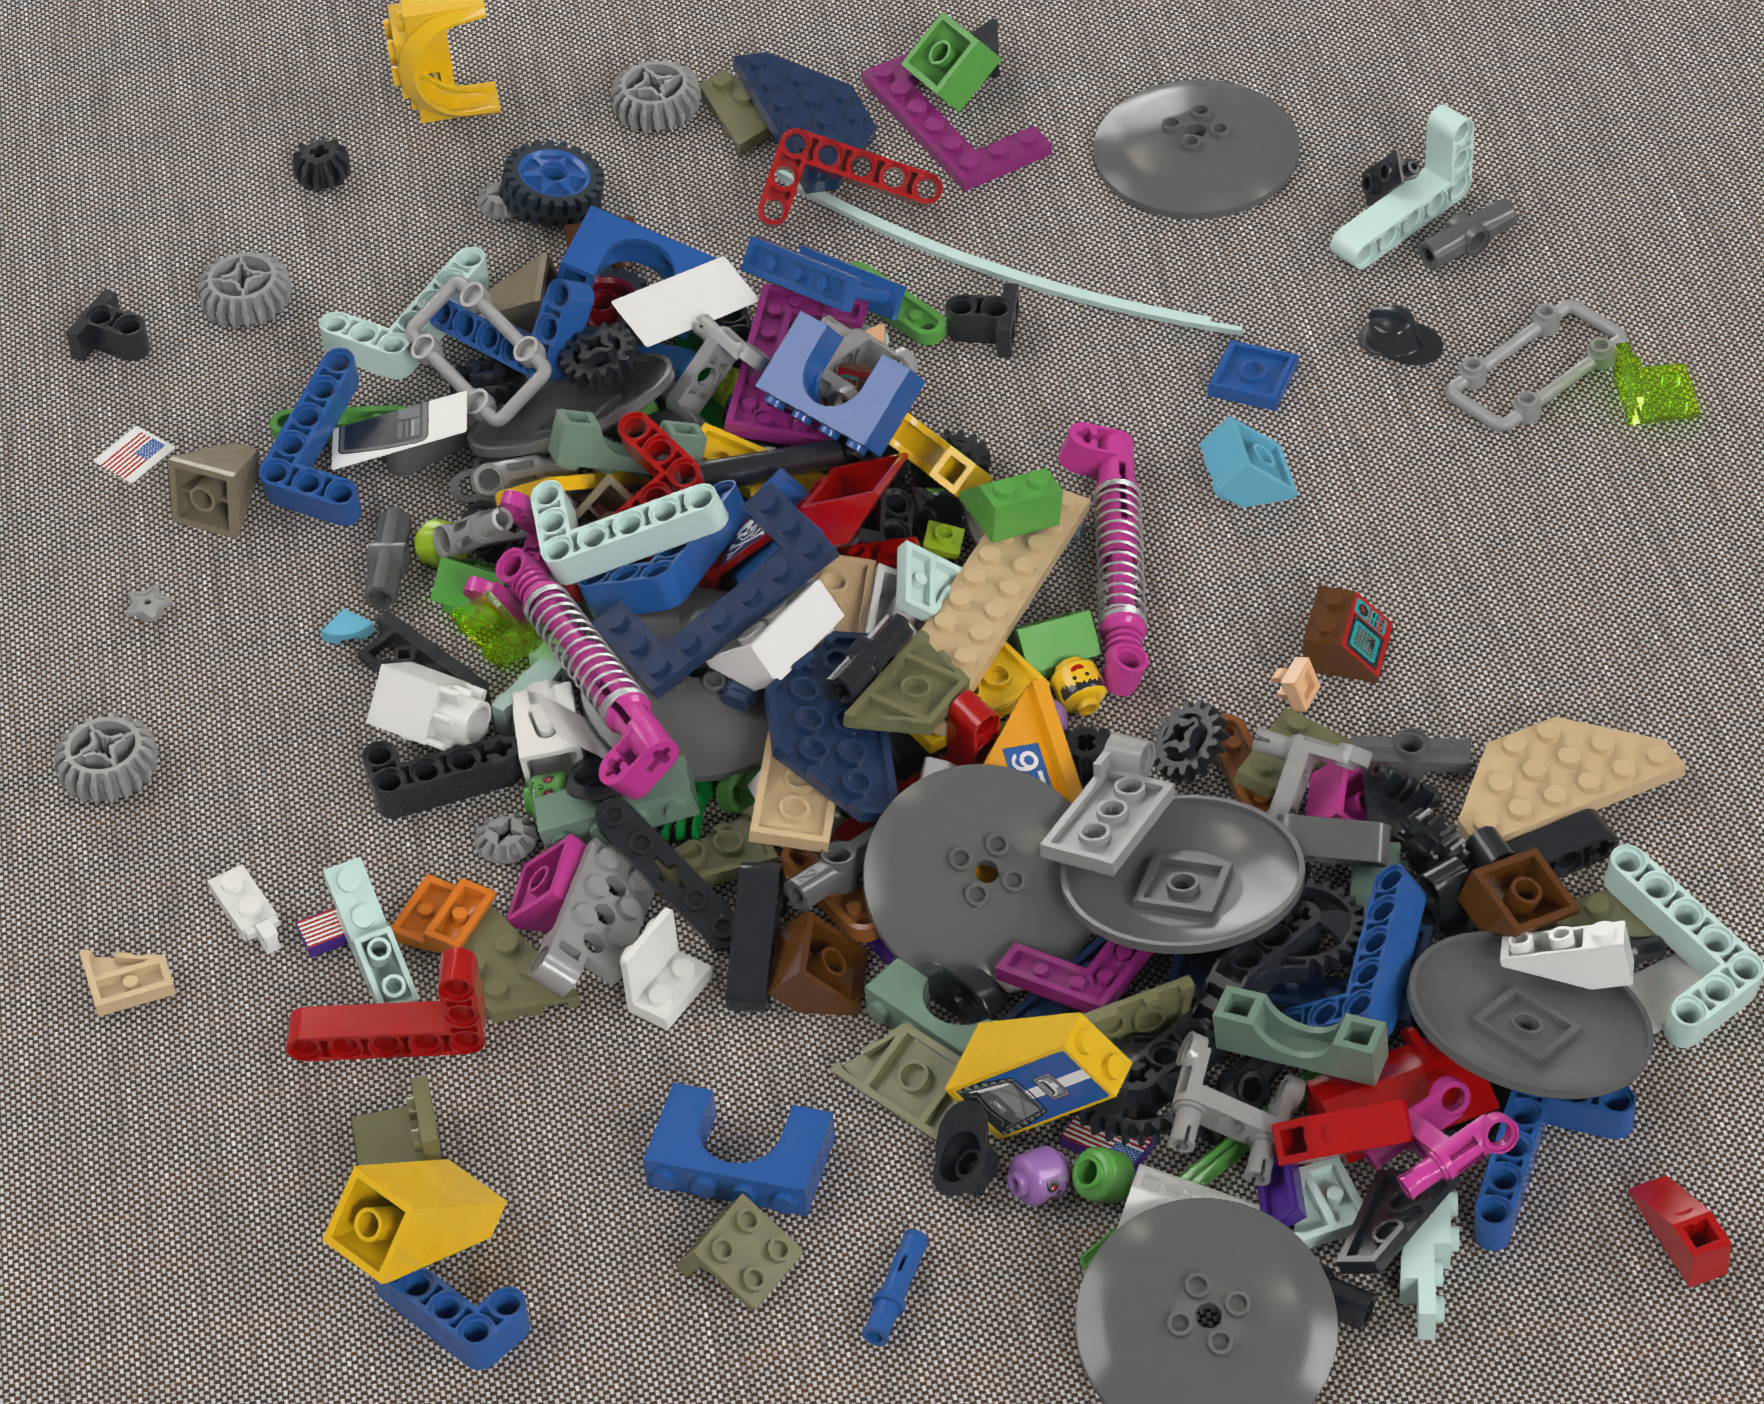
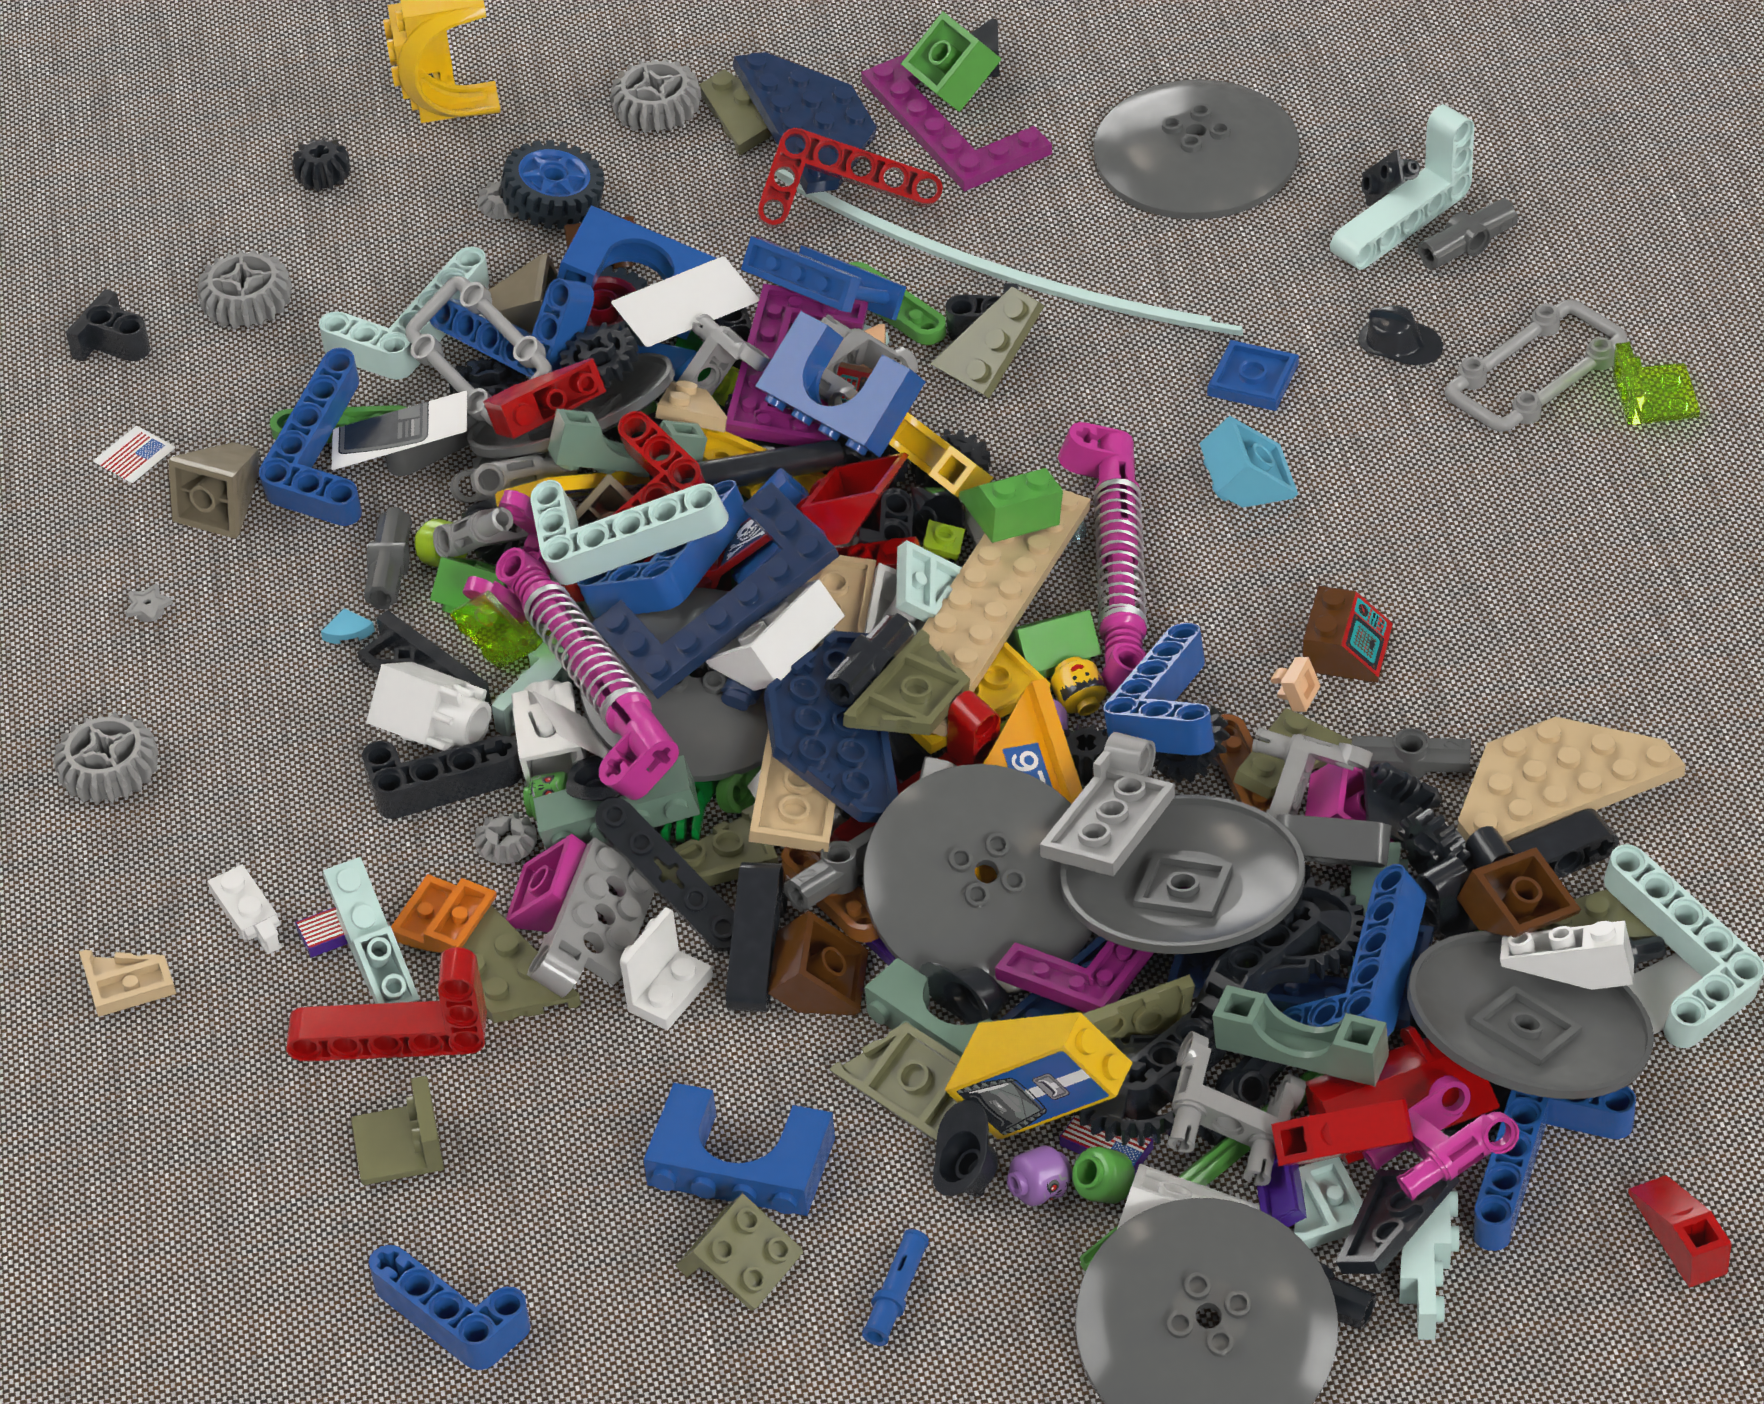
yellow slope [322,1159,507,1284] -> none
none -> red slope [483,358,606,439]
none -> tan wing [655,380,727,433]
none -> wing [930,287,1045,398]
none -> blue beam [1103,623,1215,755]

